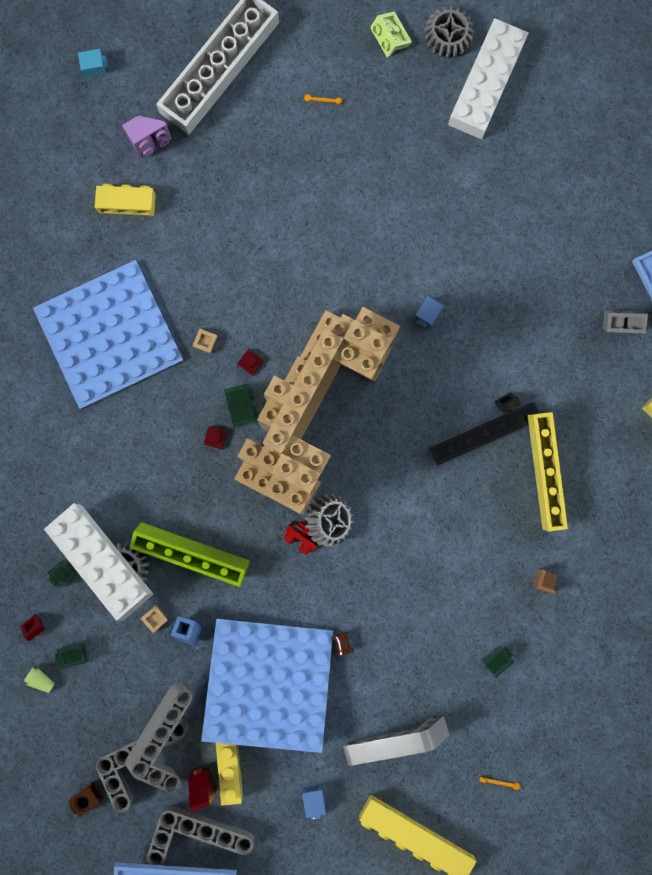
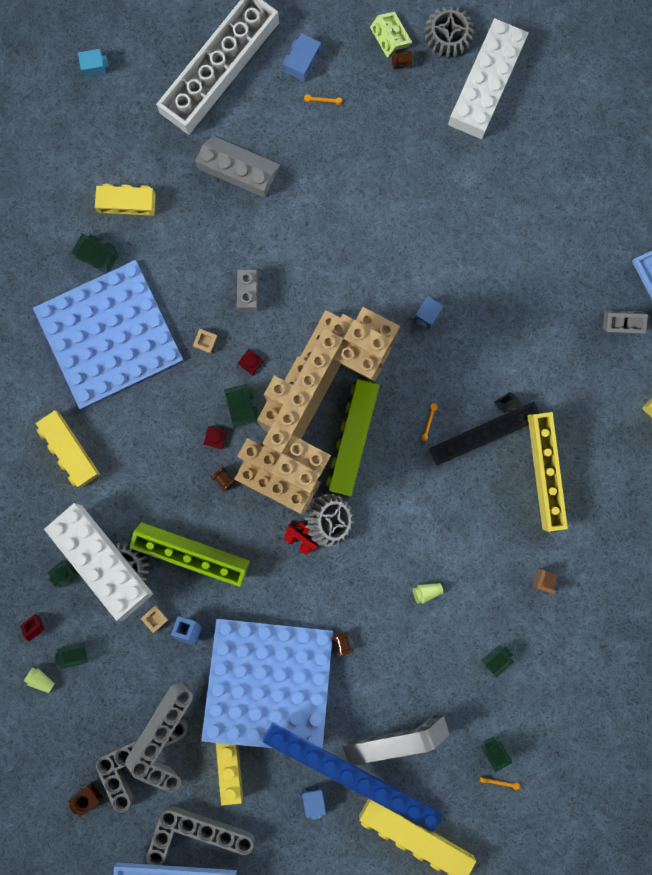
lavender slope [122,116,172,158] -> none
dark red slope [188,766,217,813] -> none
none -> light yellow brick [36,411,100,488]
none -> clear green brick [71,233,119,273]
none -> light grey slope [195,136,280,198]
none -> reddish brown bush [211,466,236,492]
none -> light grey brick [237,270,258,312]
none -> blue plate [262,722,443,832]
none -> medium blue brick [283,33,321,82]
none -> lime brick [326,379,380,497]
none -> reddish brown bush [392,51,412,69]
none -> yellowish green cone [413,583,443,604]
none -> light orange hinge [421,403,438,441]
none -> clear green brick [481,737,513,772]

